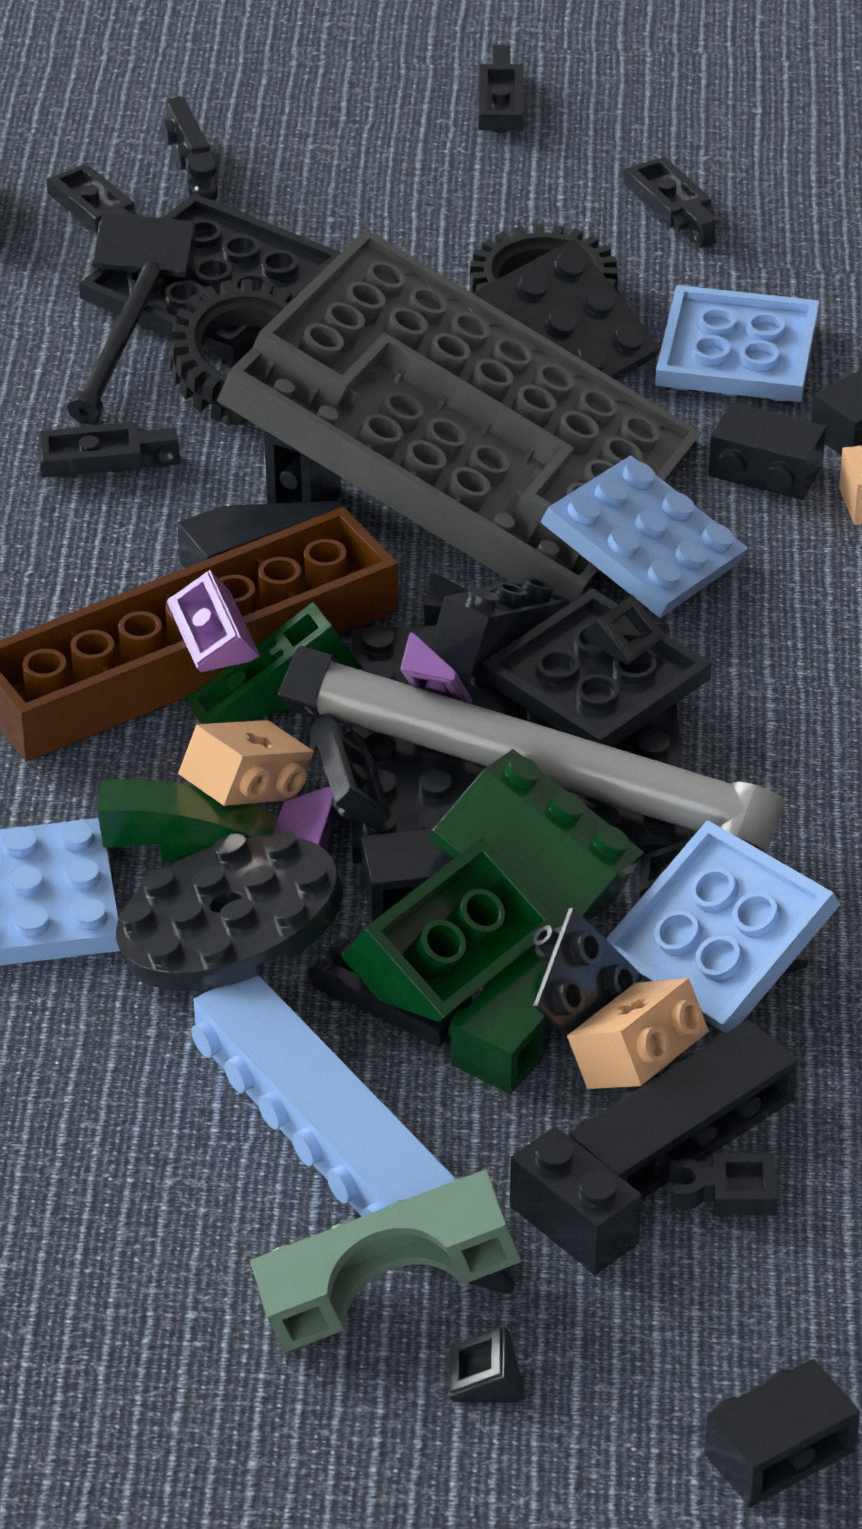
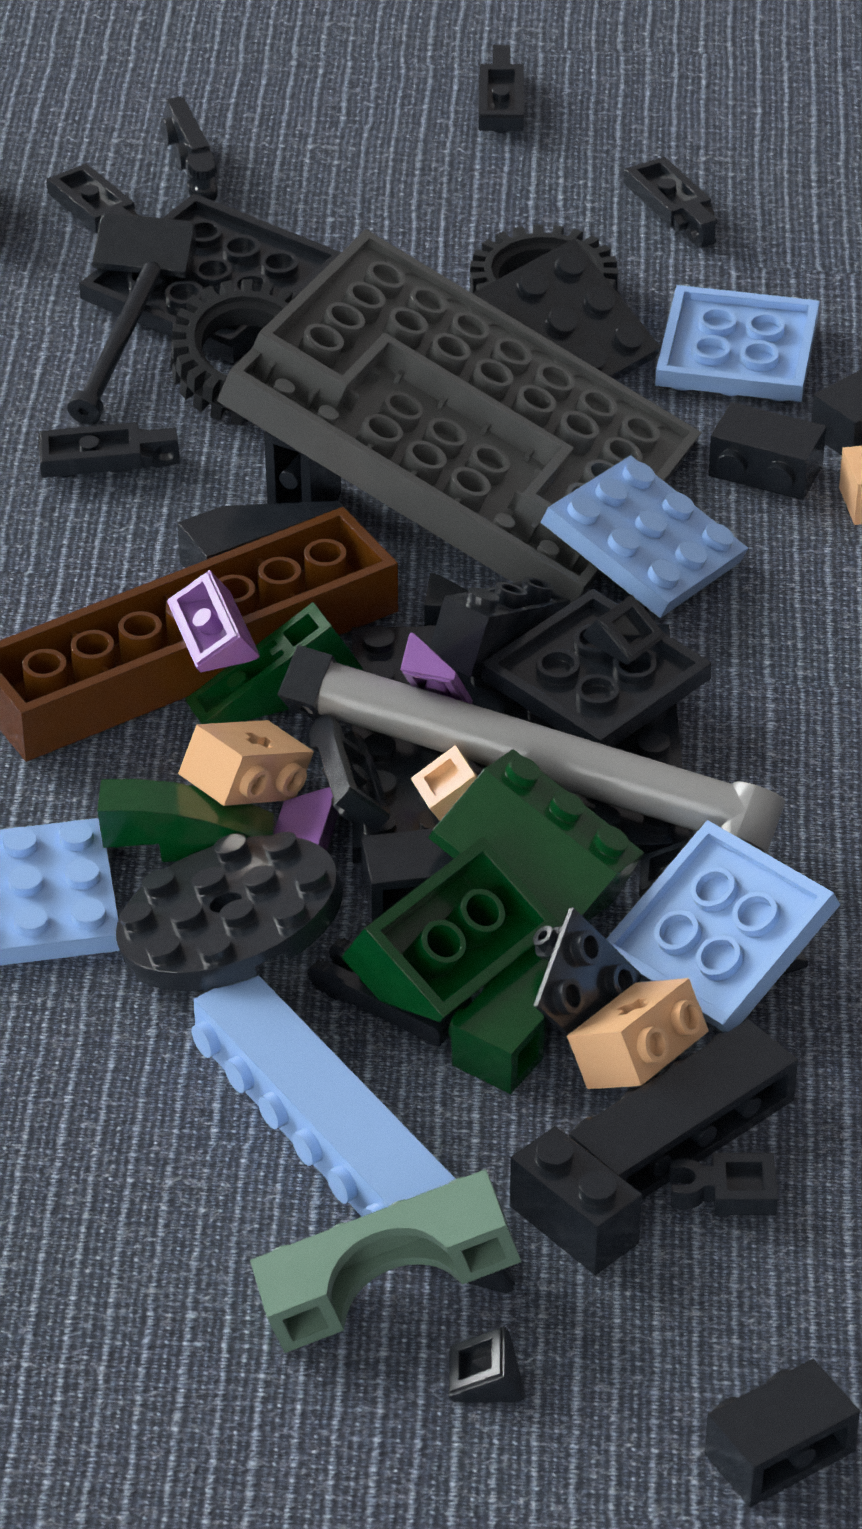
none -> light nougat plate [411,745,478,821]

